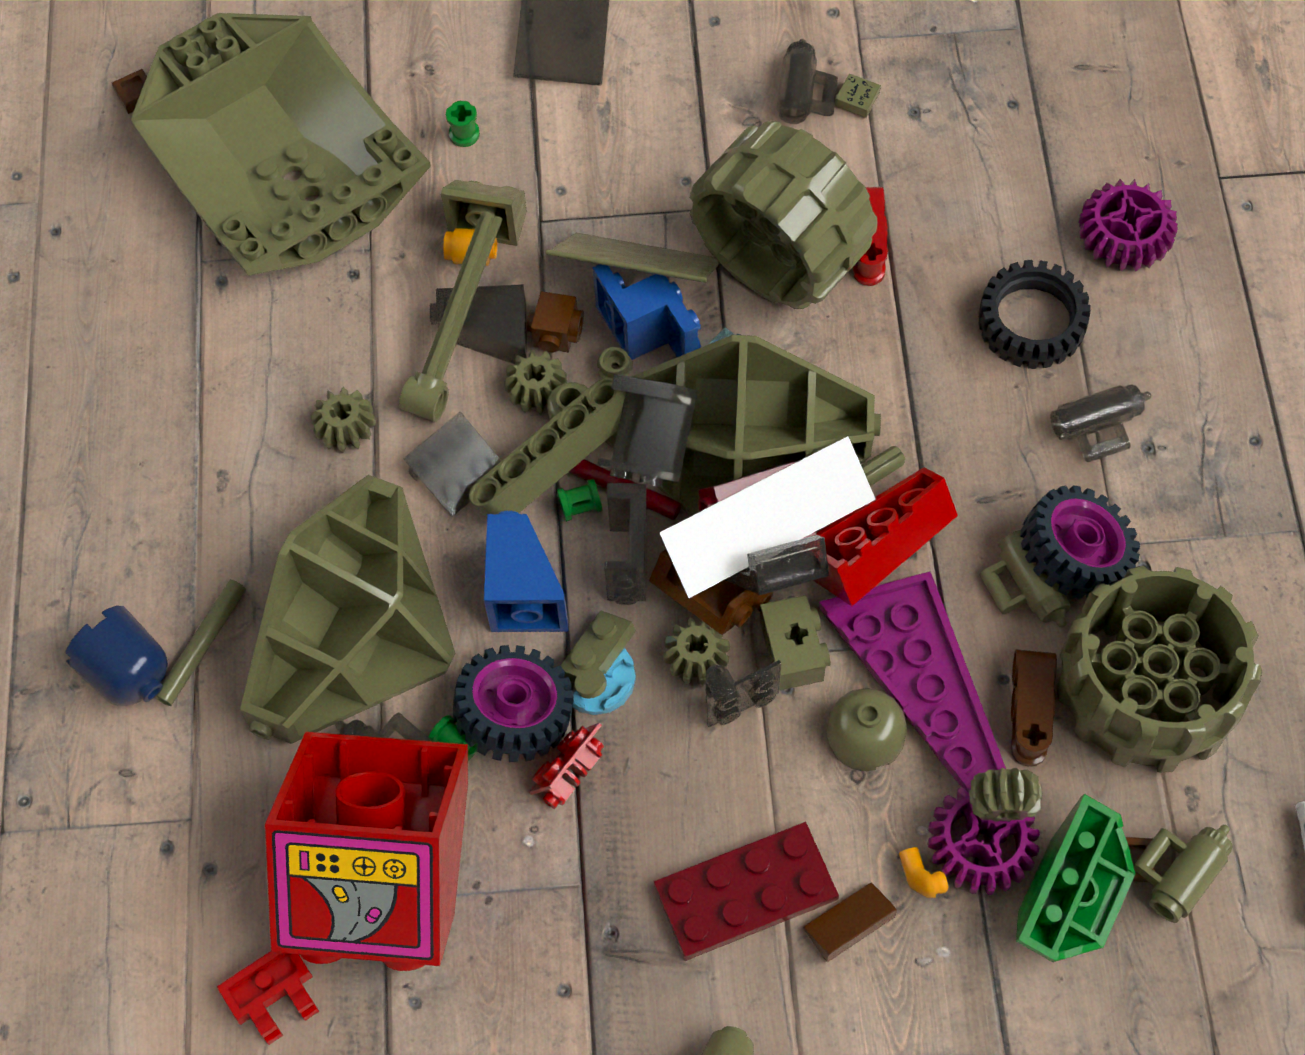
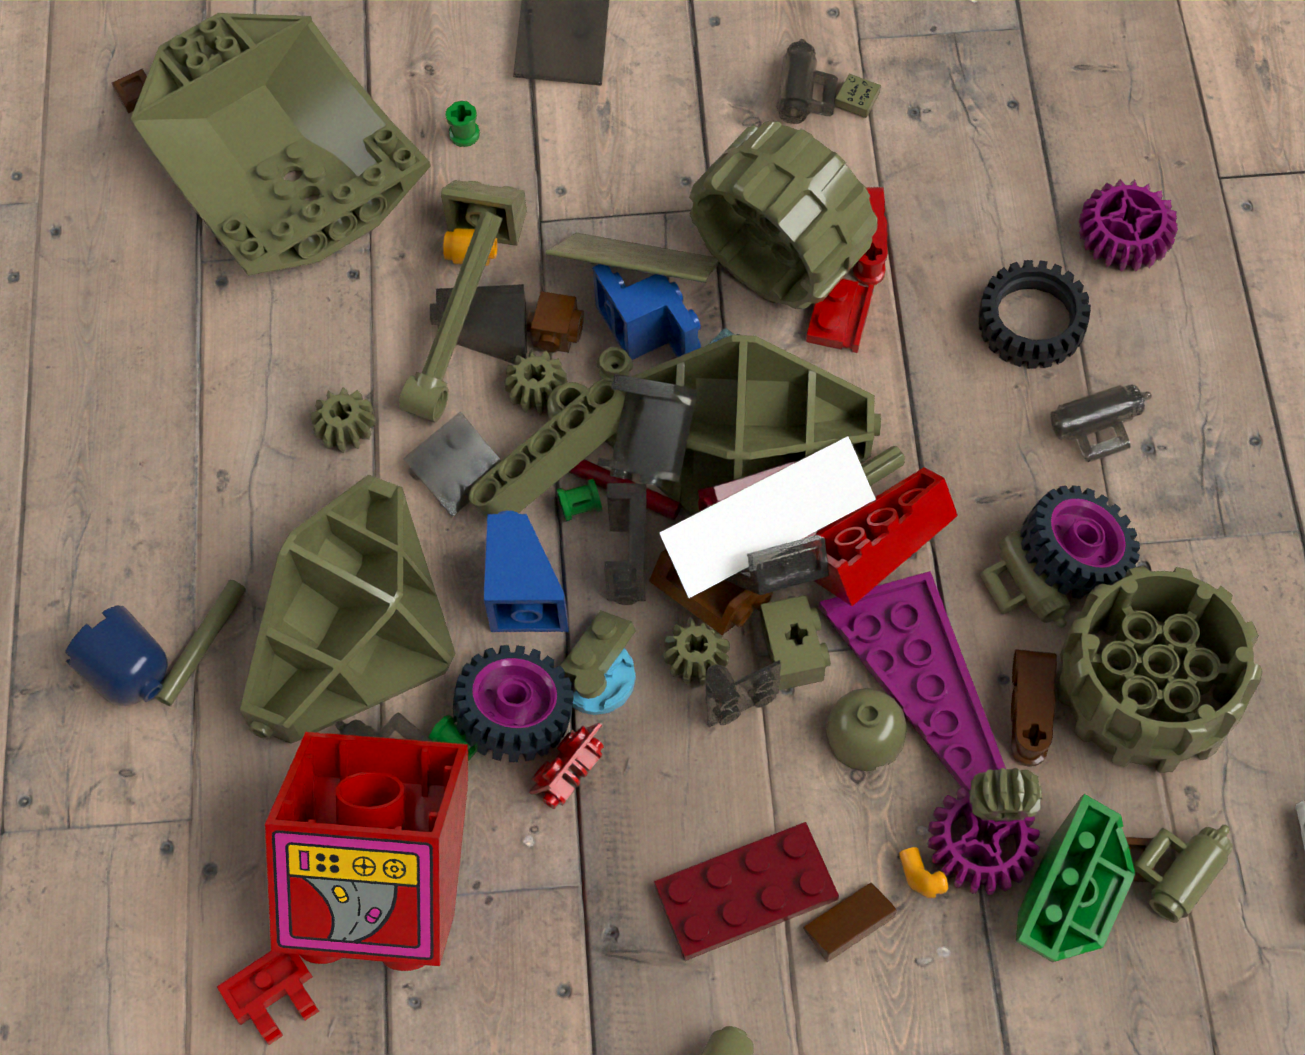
none -> red plate [806,278,874,353]

